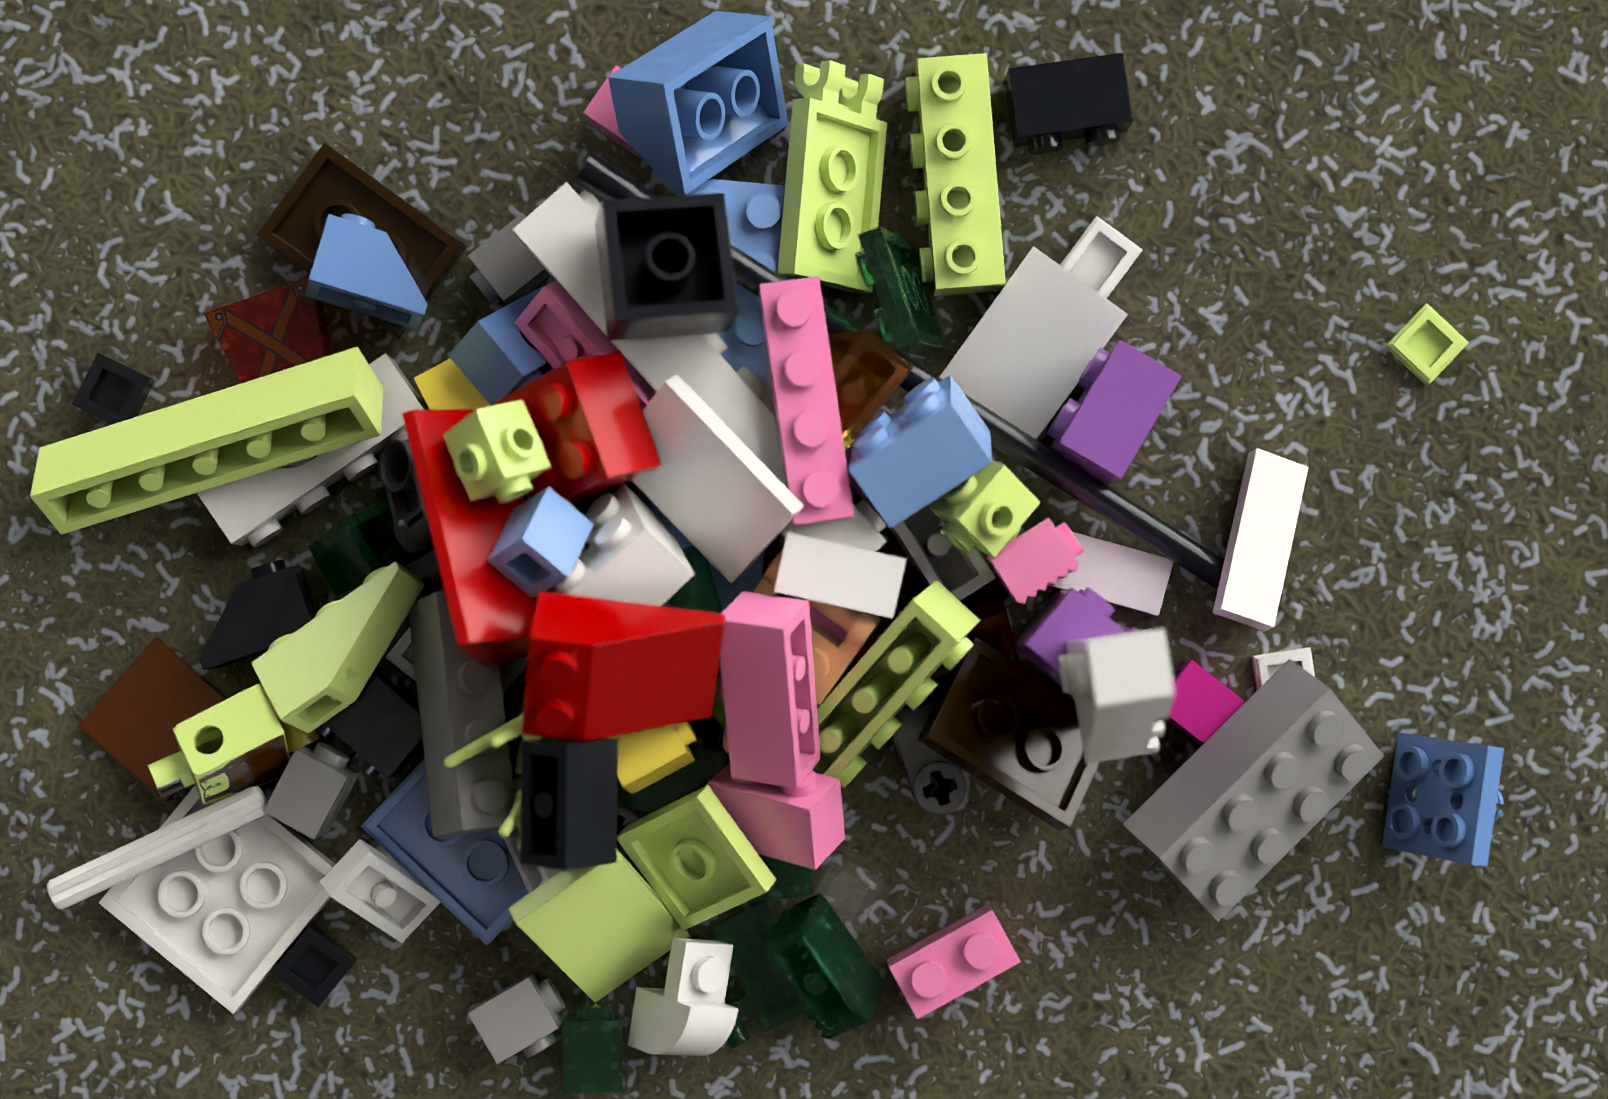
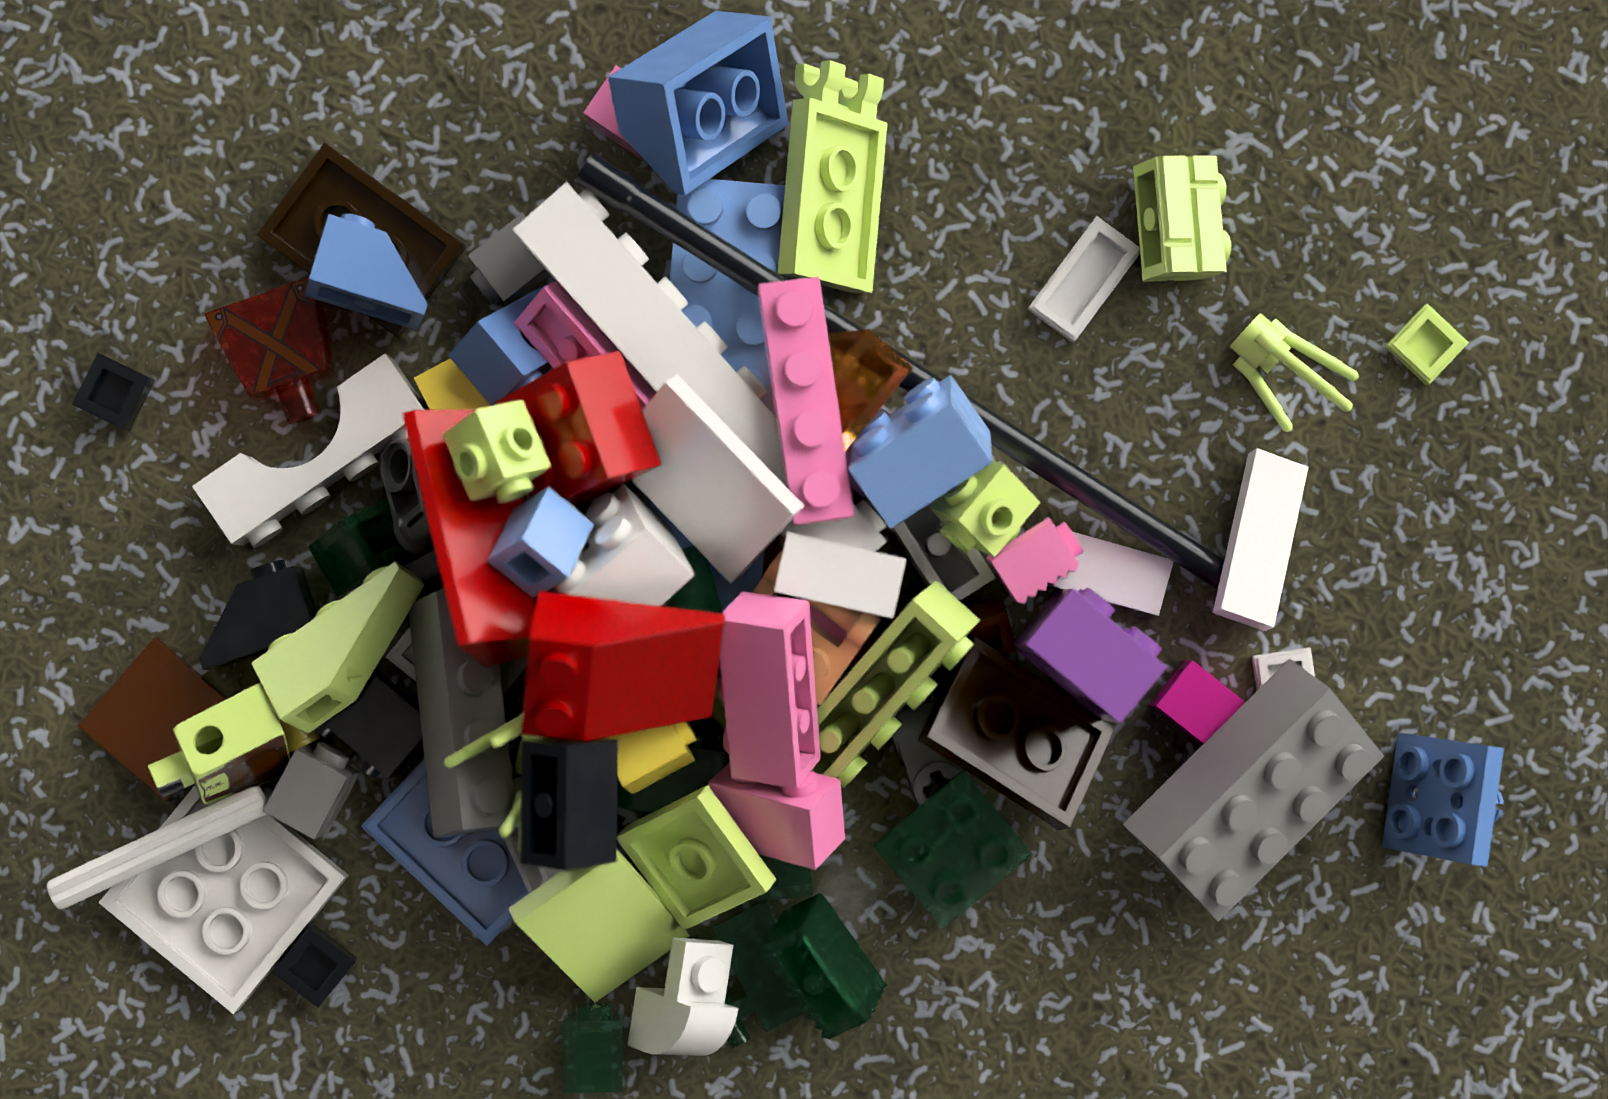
yellowish green brick [30,347,384,535] -> none
white slope [319,839,441,943] -> none
light grey brick [468,971,566,1064] -> none
black brick [595,193,739,341] -> none
clear green plate [855,226,948,357] -> none
bright pink brick [887,904,1021,1019] -> none
yellowish green brick [905,53,1006,296] -> none
white tile [939,246,1128,440] -> none
black brick [1004,53,1133,154] -> none
medium lavender brick [1046,340,1182,485] -> none
white wedge [1058,629,1175,764] -> none
none -> clear green hinge [873,770,1033,929]
none -> yellowish green brick [1133,156,1231,282]
none -> yellowish green plant [1230,313,1359,432]

